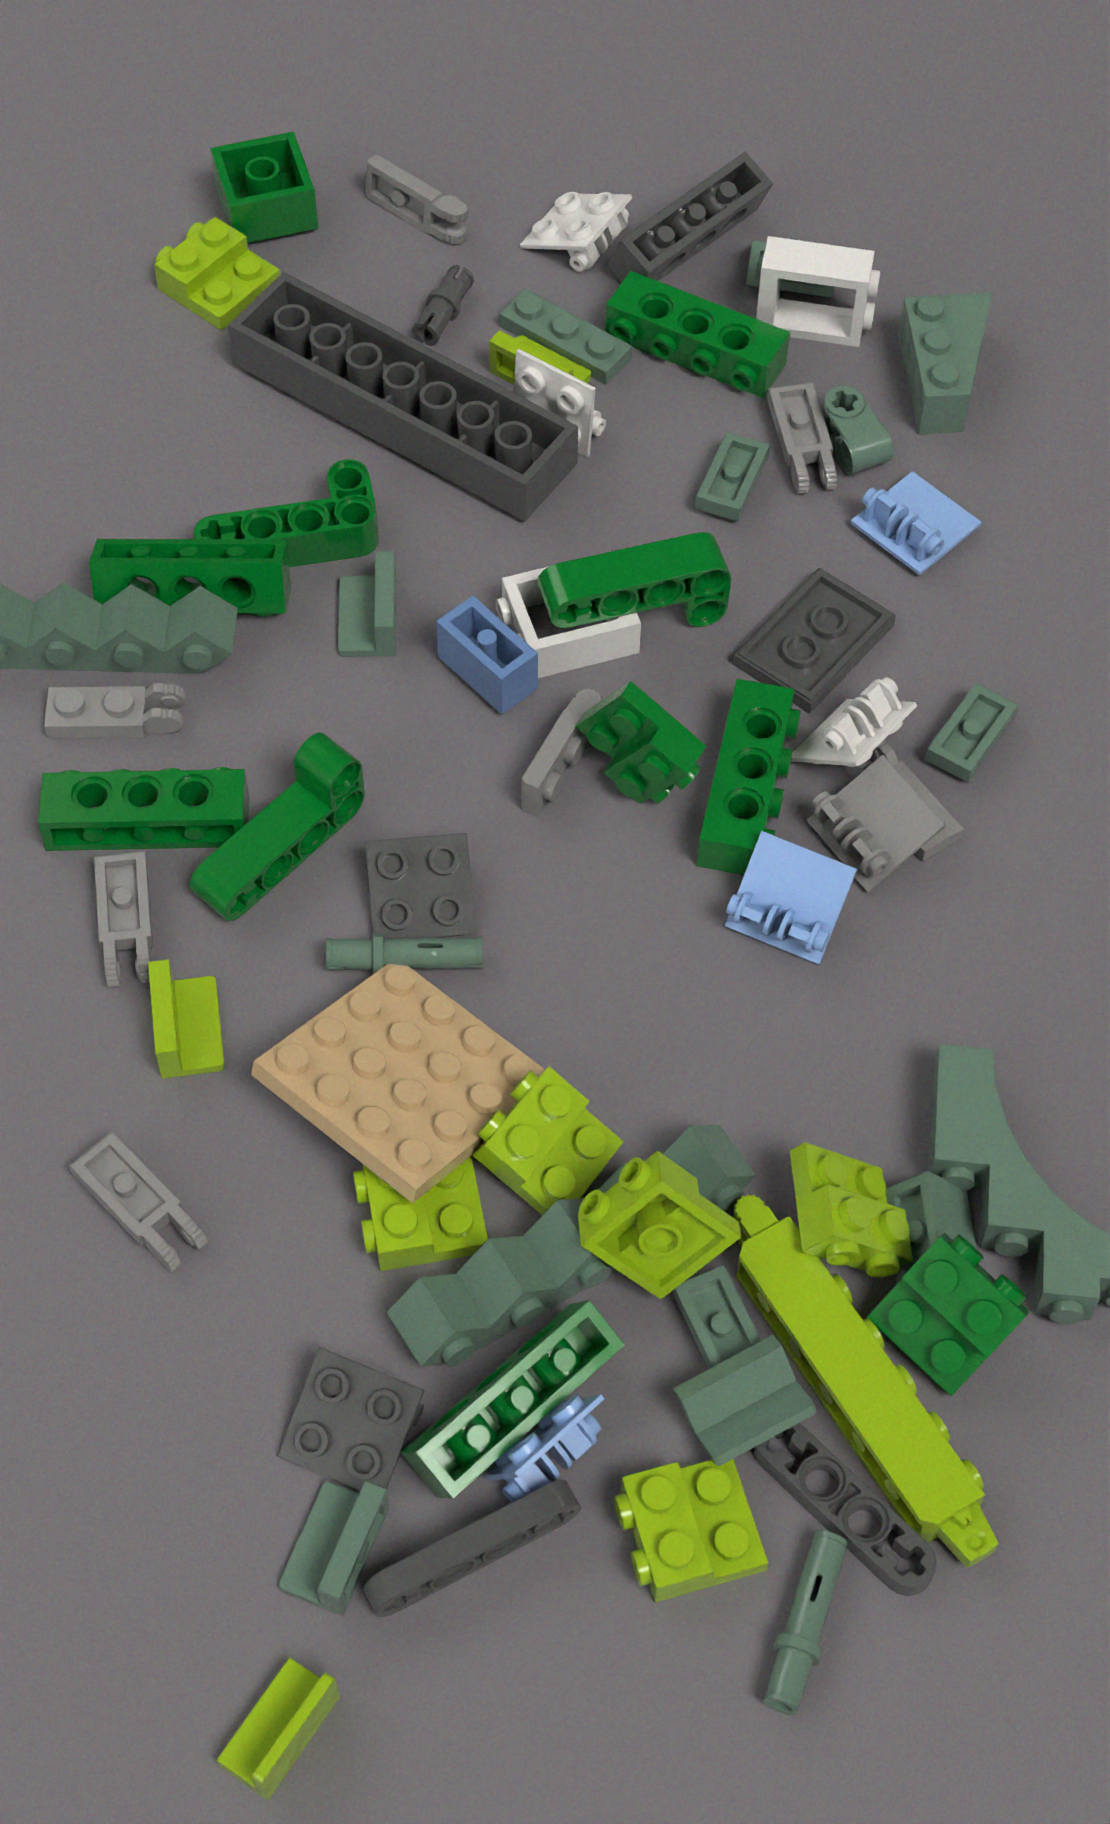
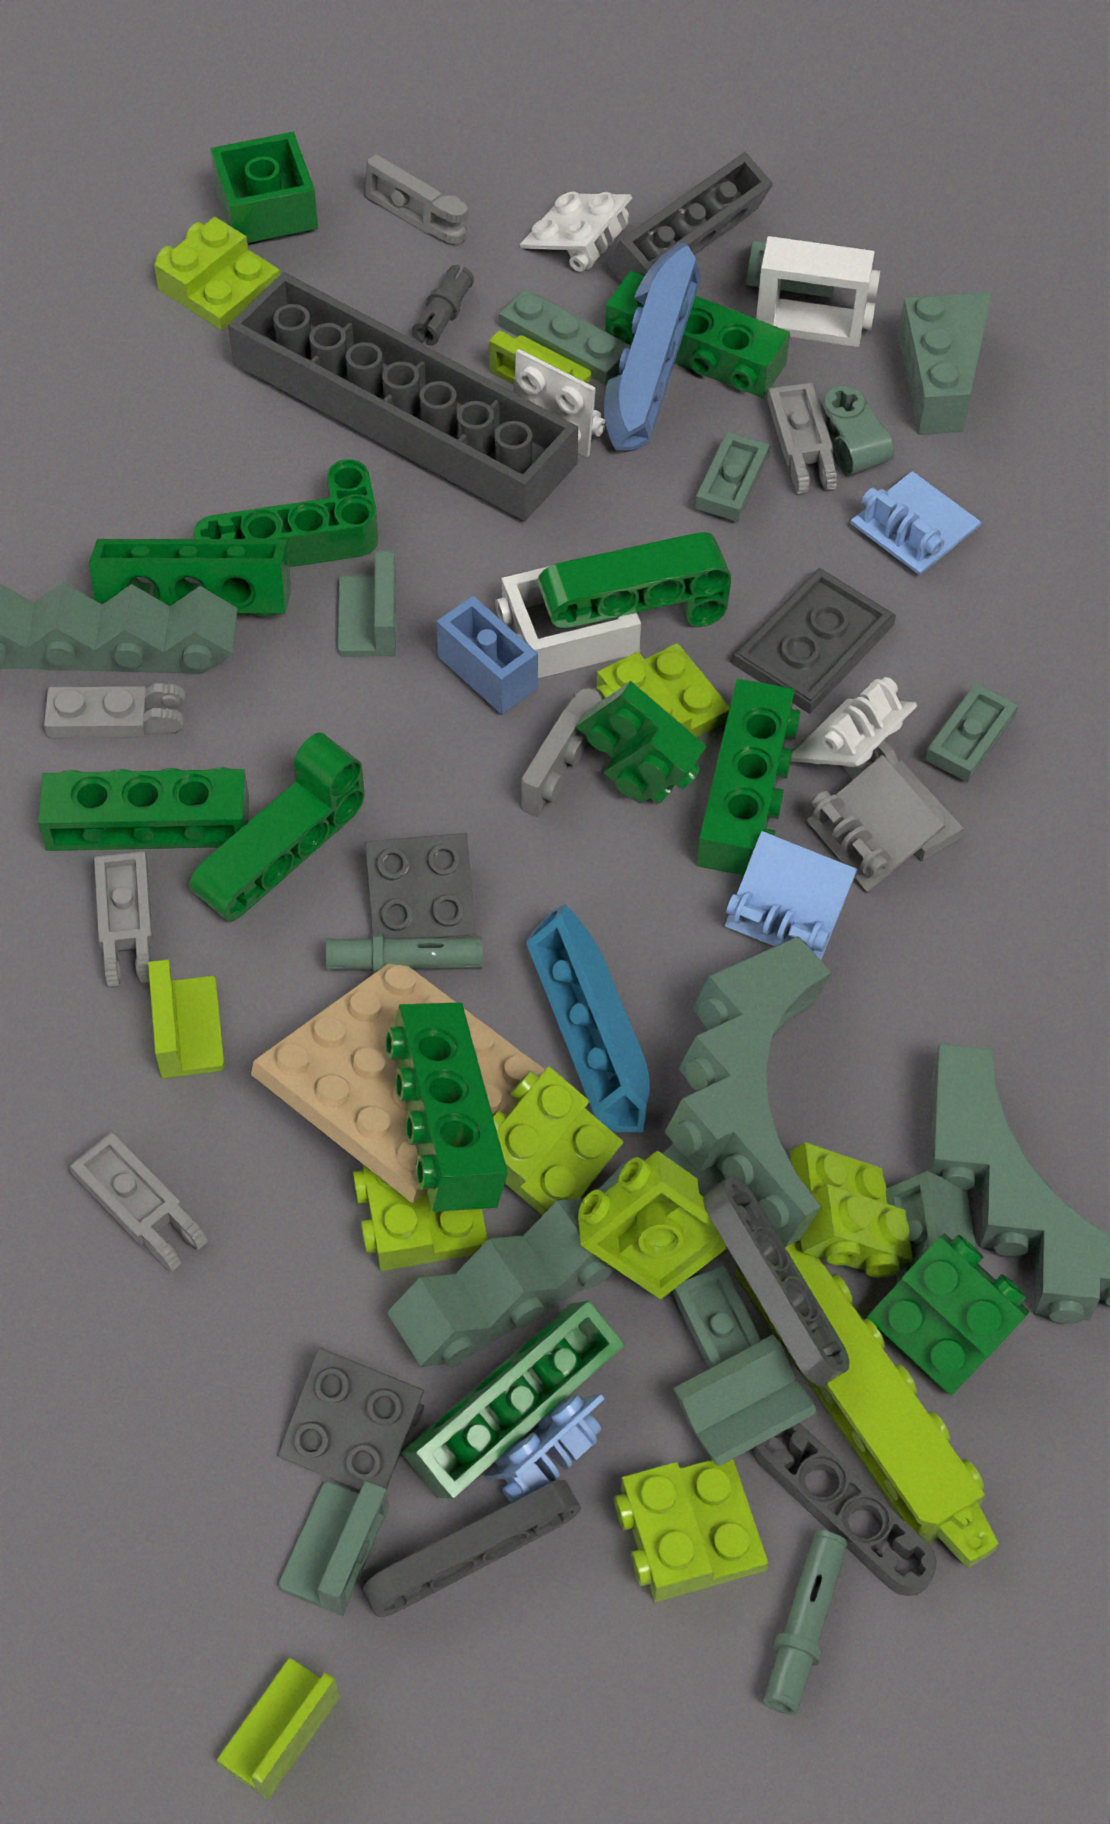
none -> green brick [385,1002,508,1212]
none -> dark azure brick [526,904,650,1132]
none -> lime plate [595,642,730,737]
none -> medium blue brick [604,241,701,450]
none -> sand green arch [665,936,832,1248]
none -> dark grey beam [704,1177,850,1386]

